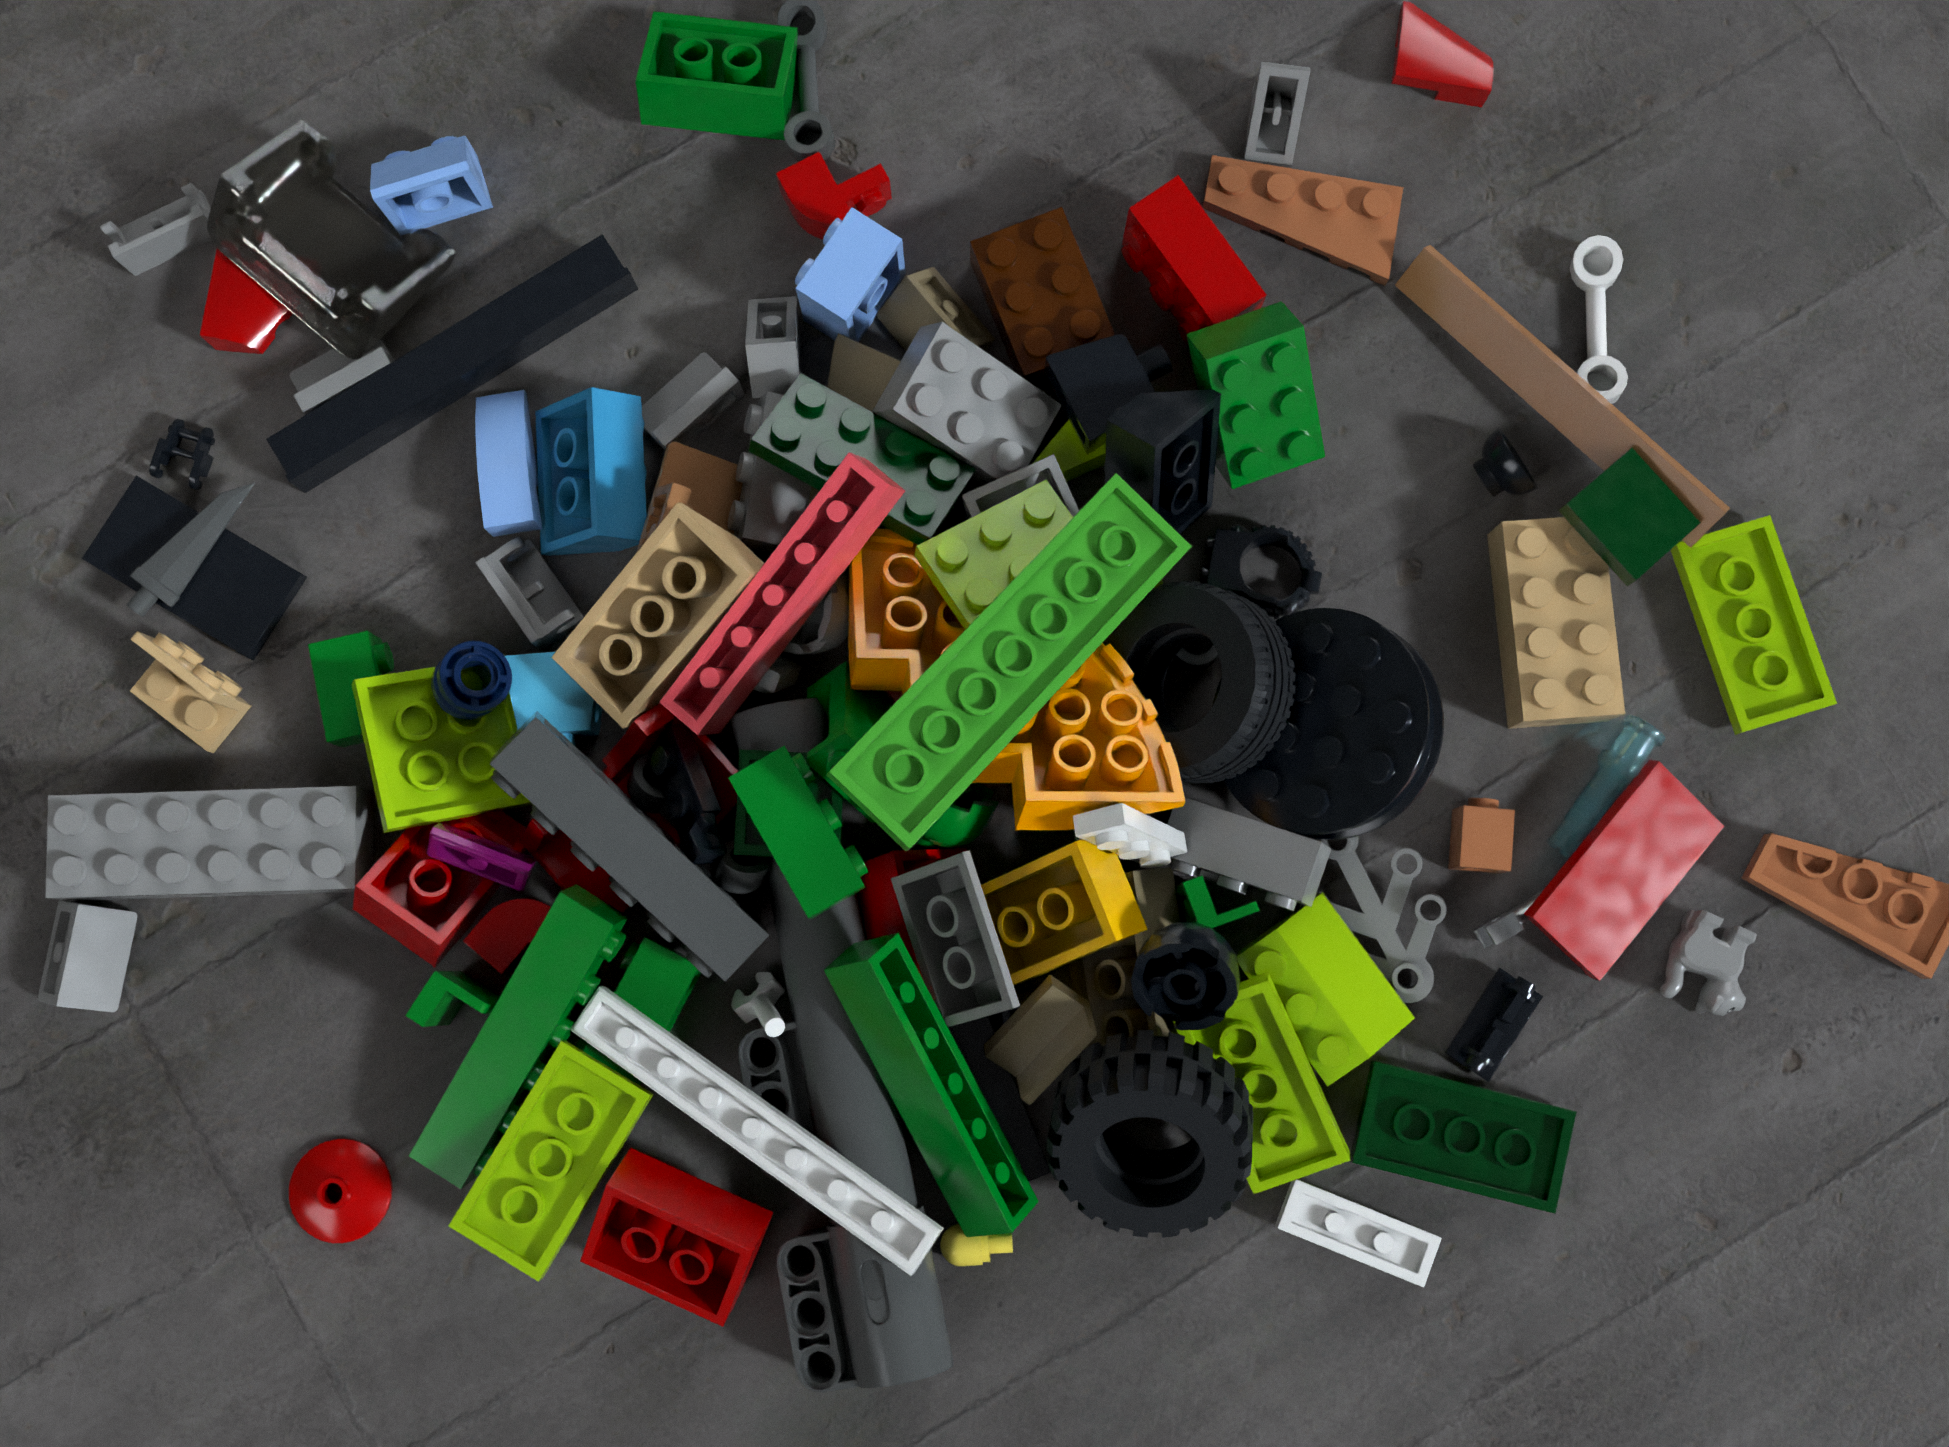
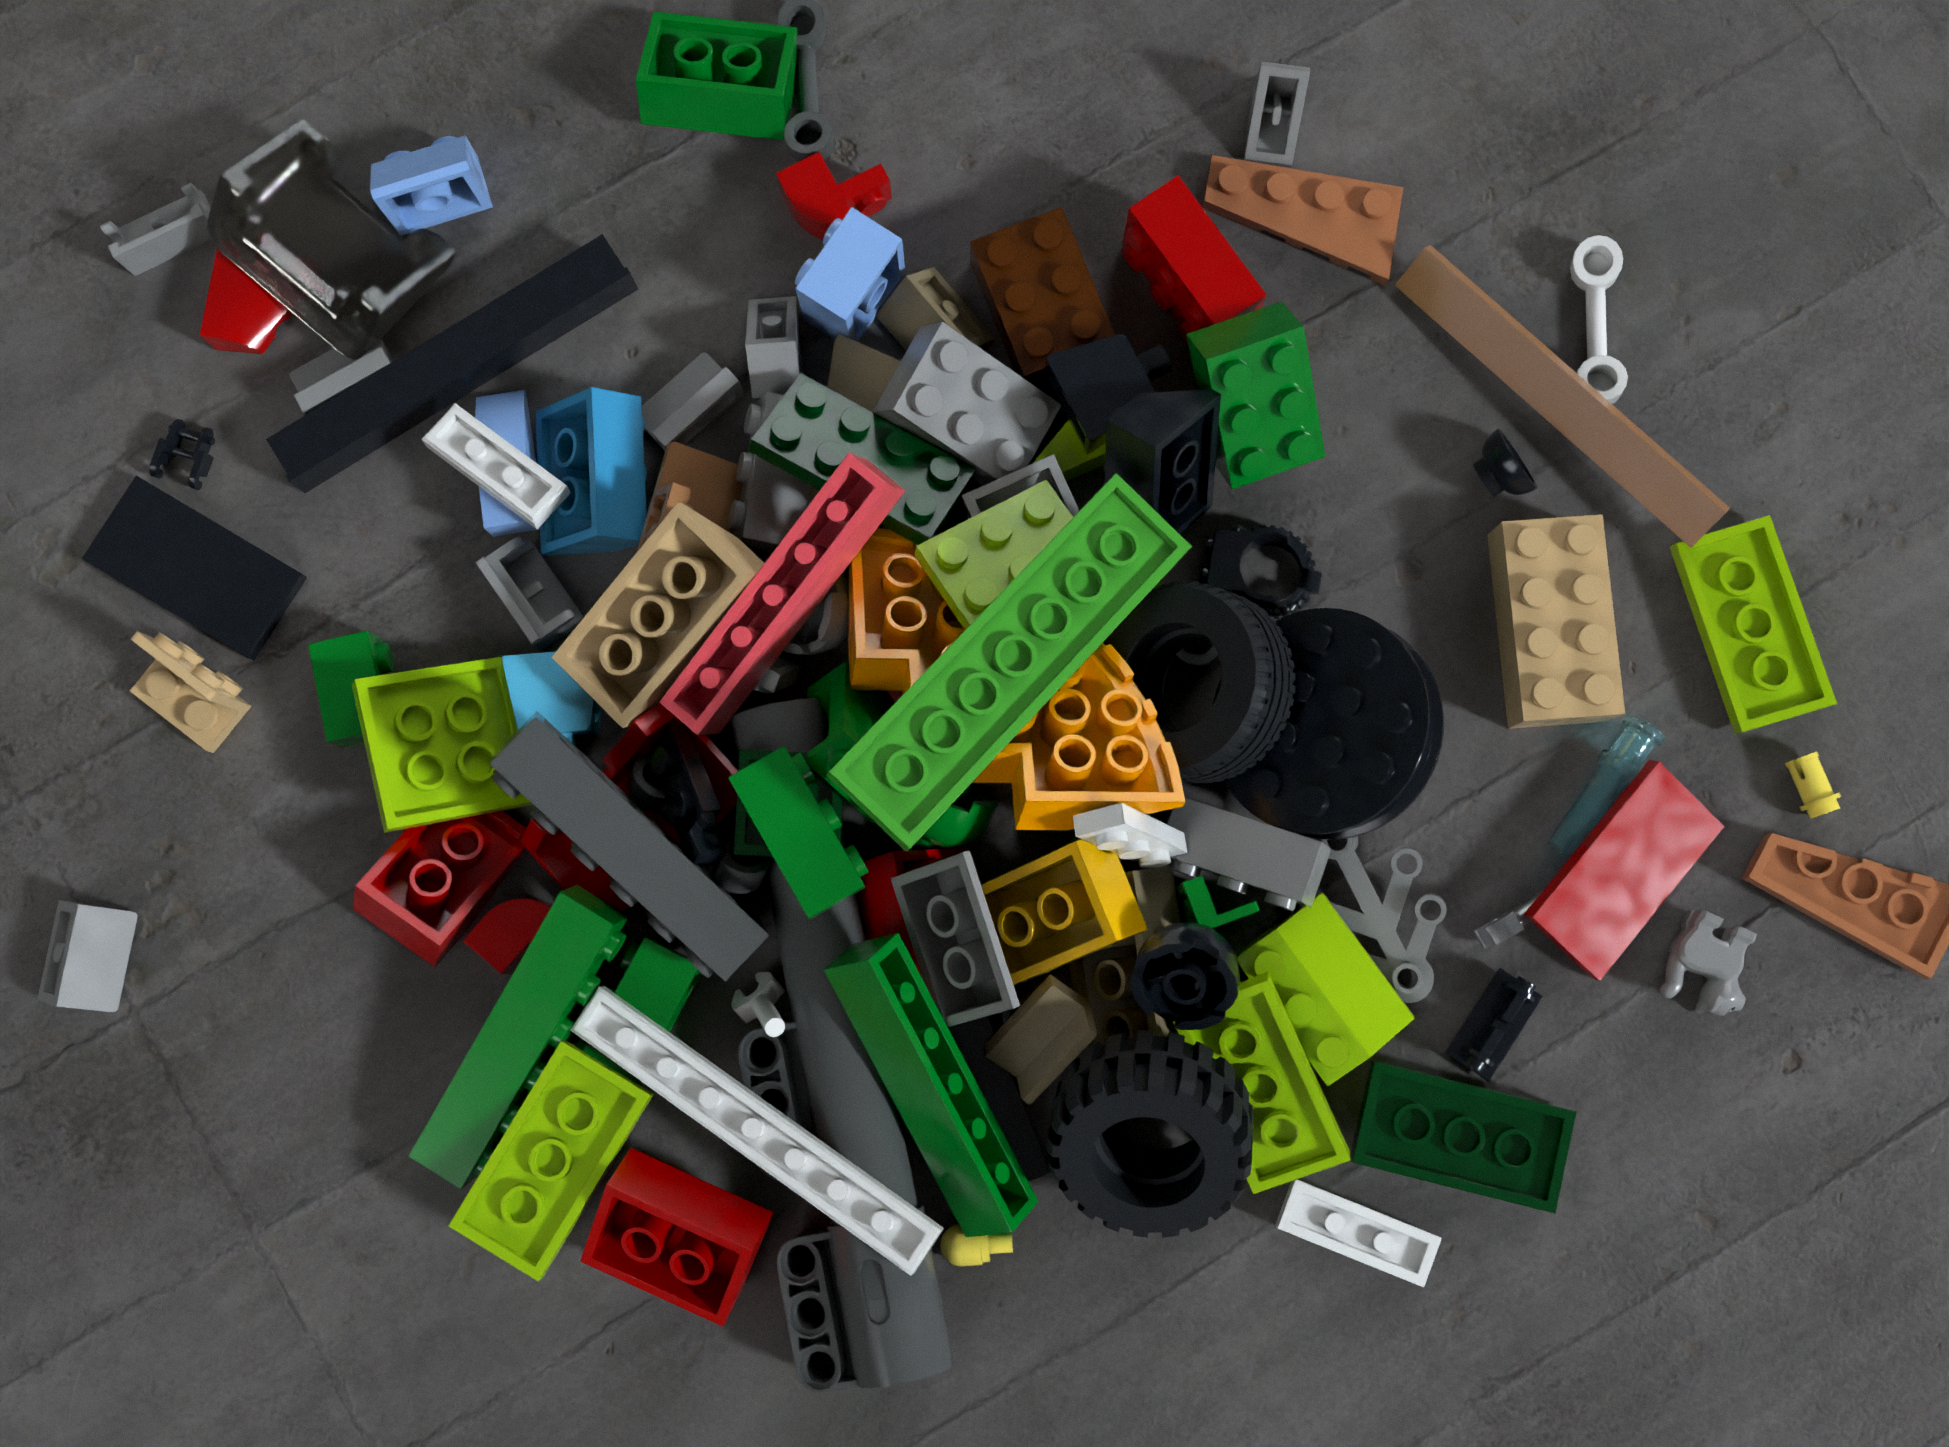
light grey brick [45,786,374,901] -> none
dark grey bar [126,482,256,617] -> none
red dish [288,1139,393,1243] -> none
green panel [405,970,500,1027] -> none
magenta slope [426,822,536,891] -> none
dark blue wheel [431,641,512,720] -> none
red slope [1391,1,1493,107] -> none
nougat brick [1448,798,1515,874] -> none
dark green tile [1558,448,1701,587] -> none
none -> white tile [422,403,571,530]
none -> light yellow pin [1784,752,1841,819]

